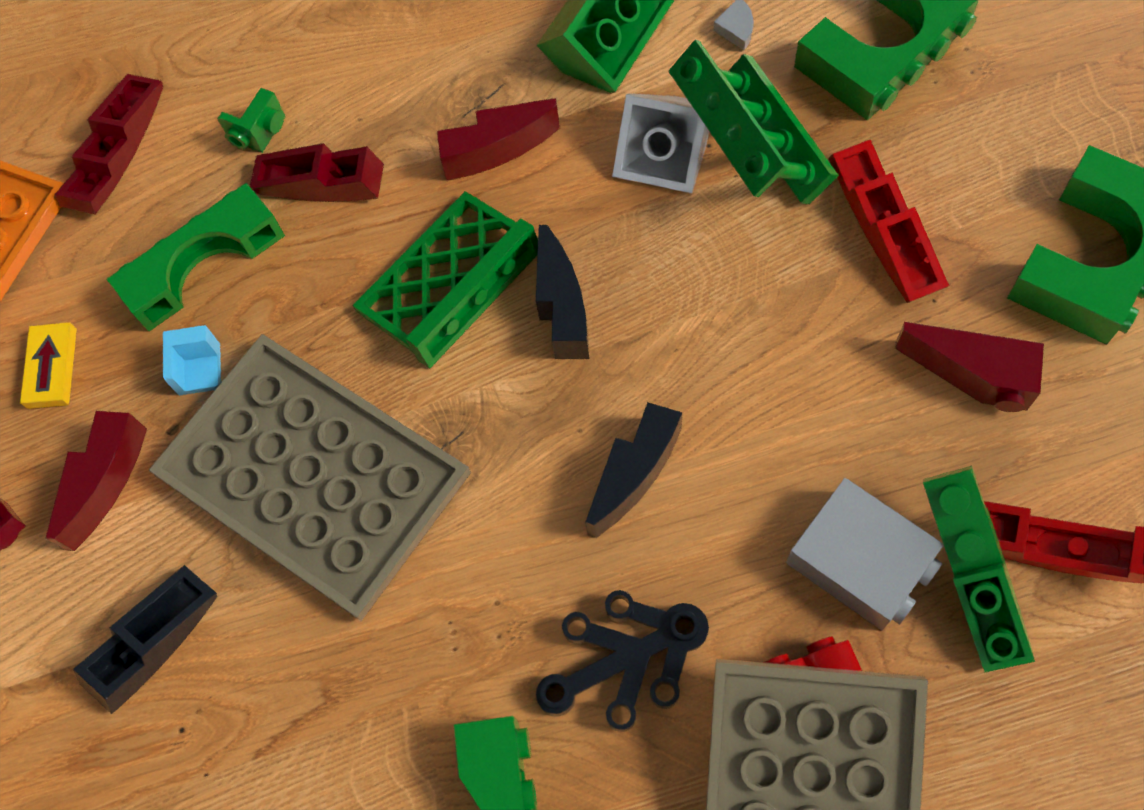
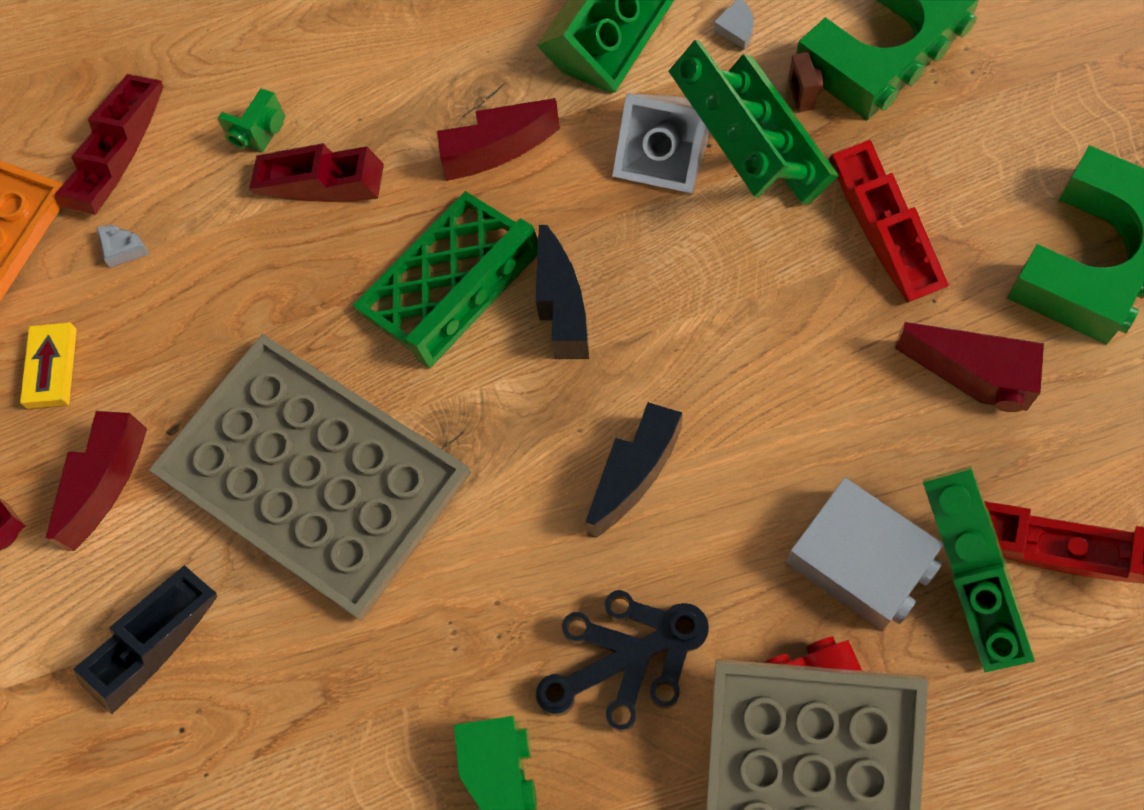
green arch [107,183,285,332] -> none
medium azure panel [163,325,221,396] -> none
none -> light grey tile [97,225,149,268]
none -> copper plate [788,52,823,113]

